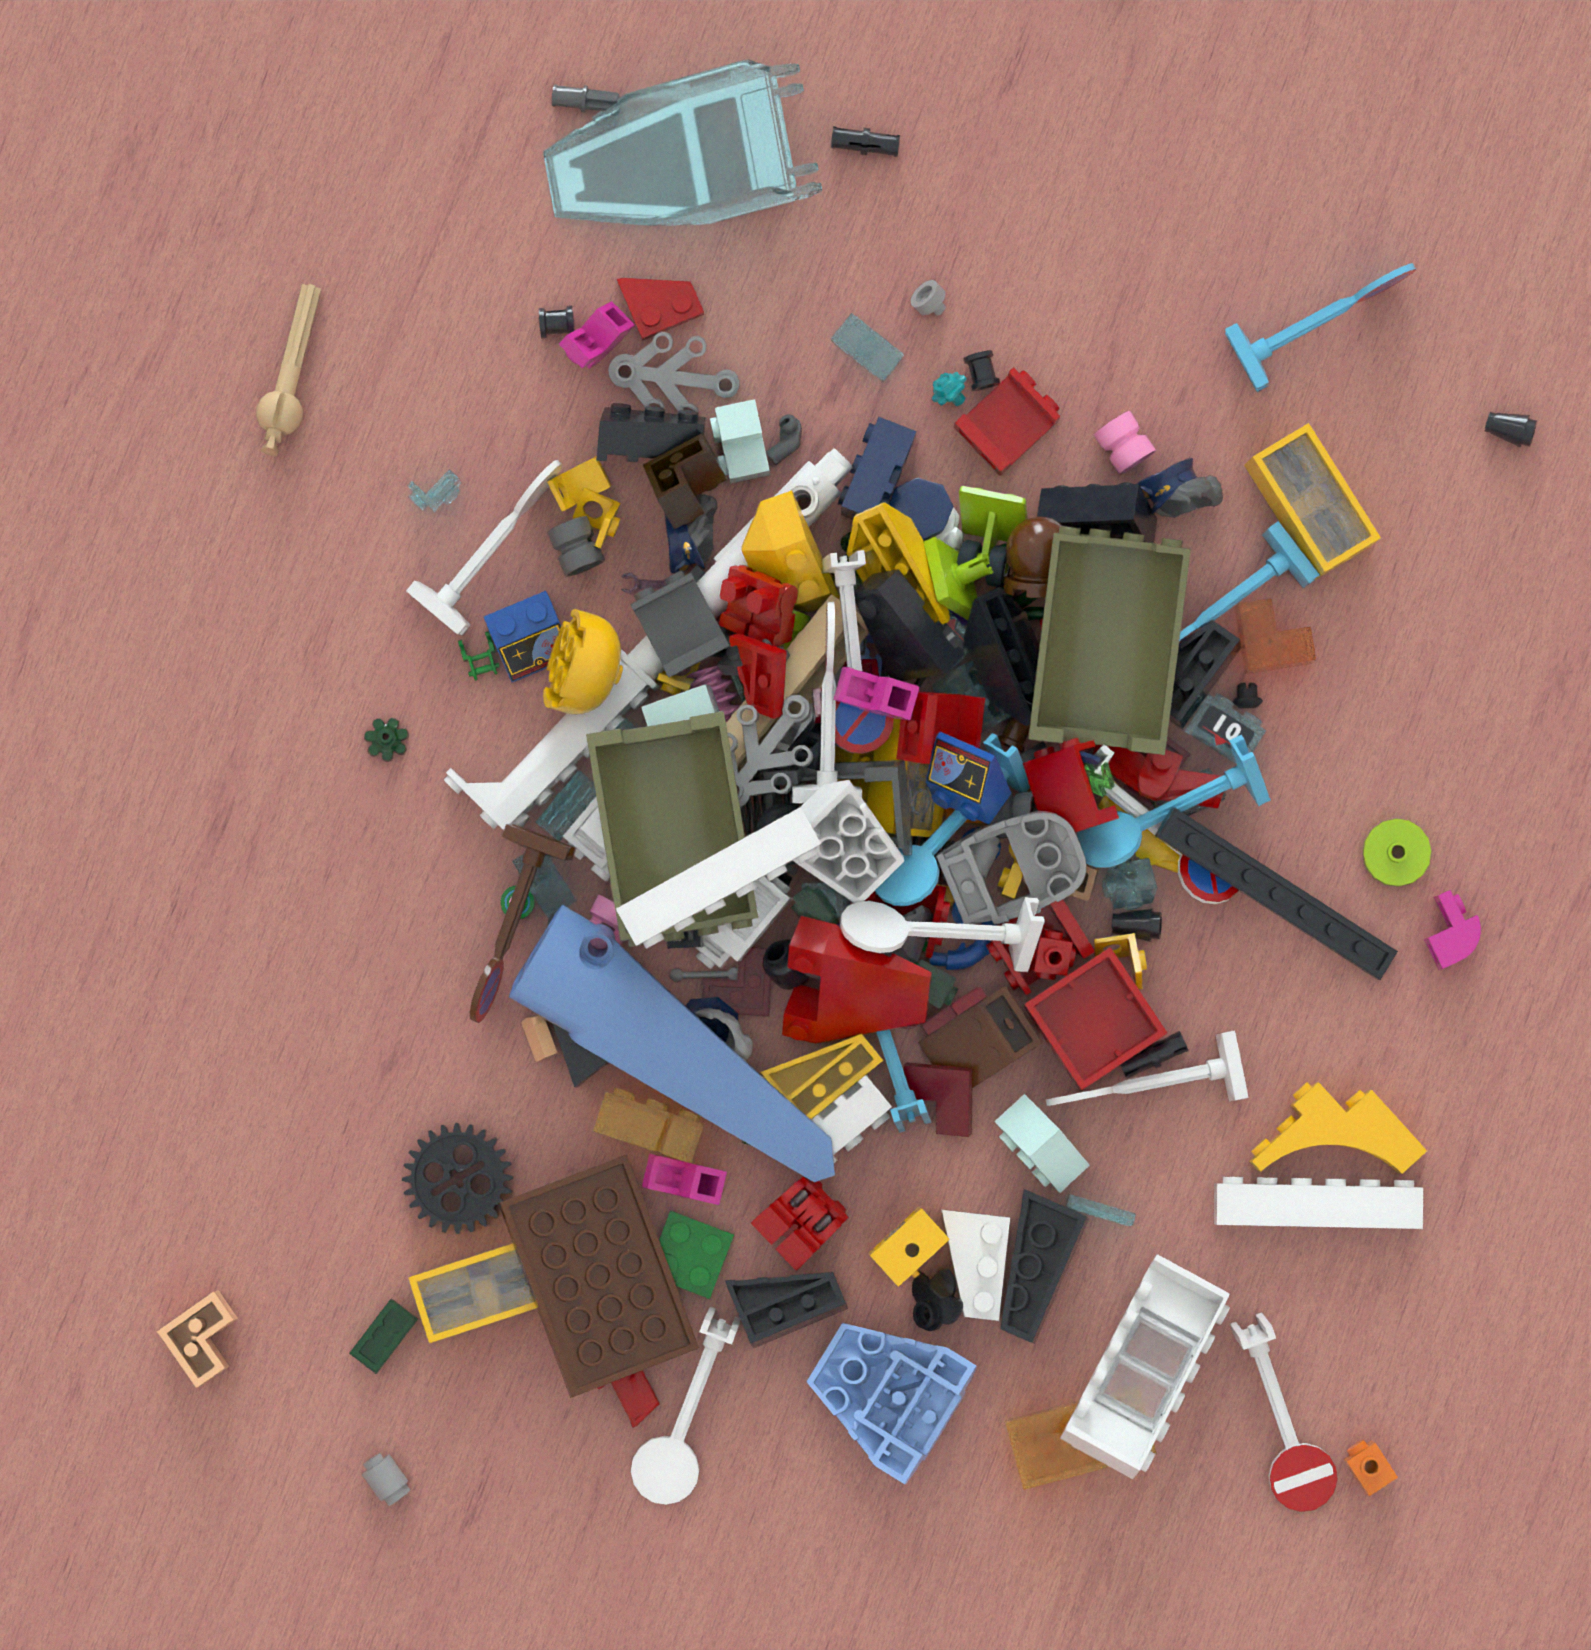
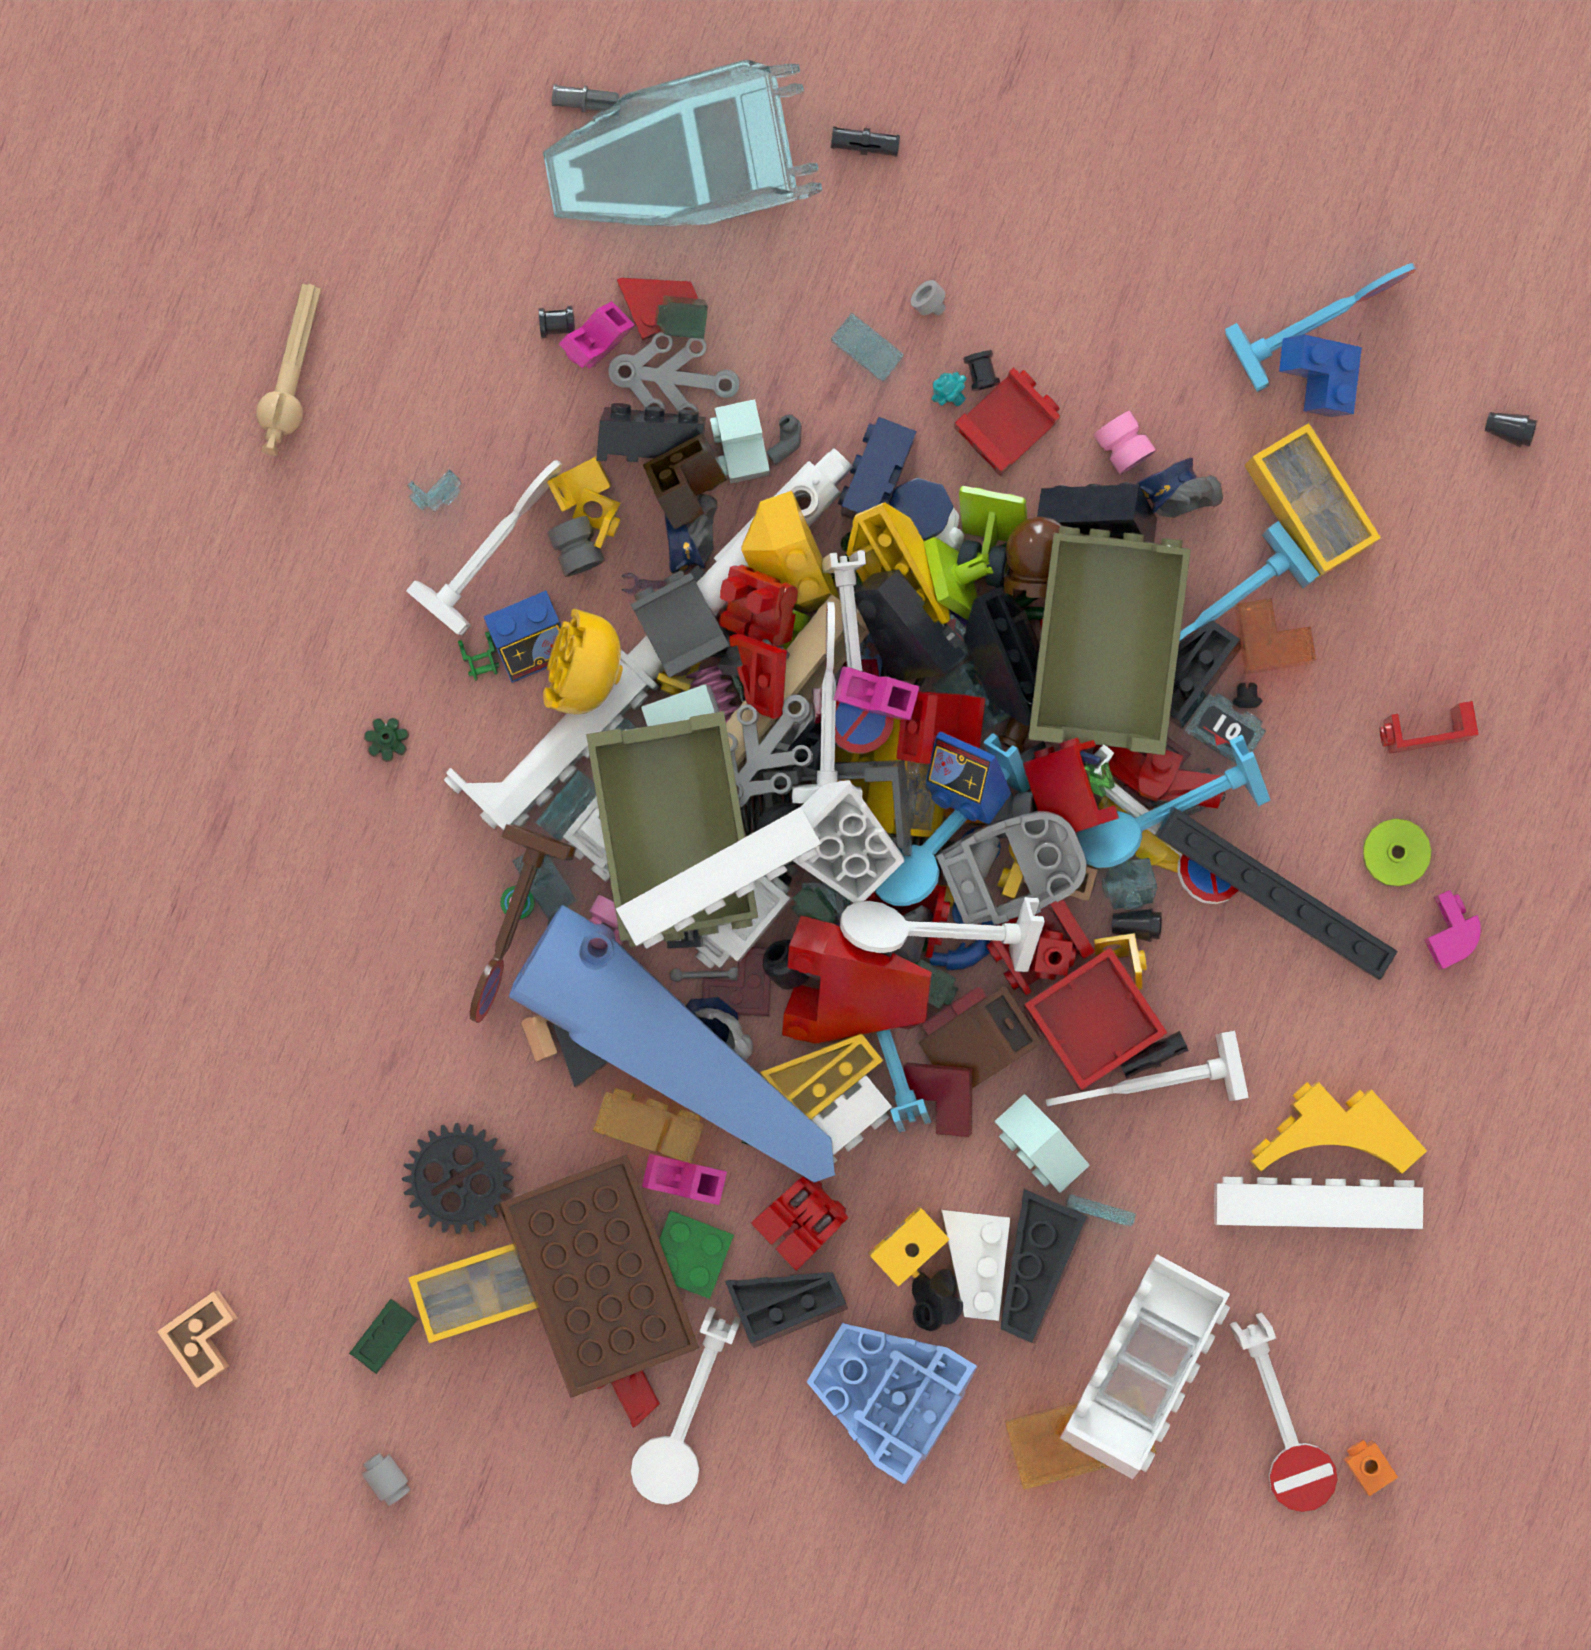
none -> clear green brick [655,295,708,339]
none -> blue brick [1279,335,1362,417]
none -> red panel [1379,701,1479,754]

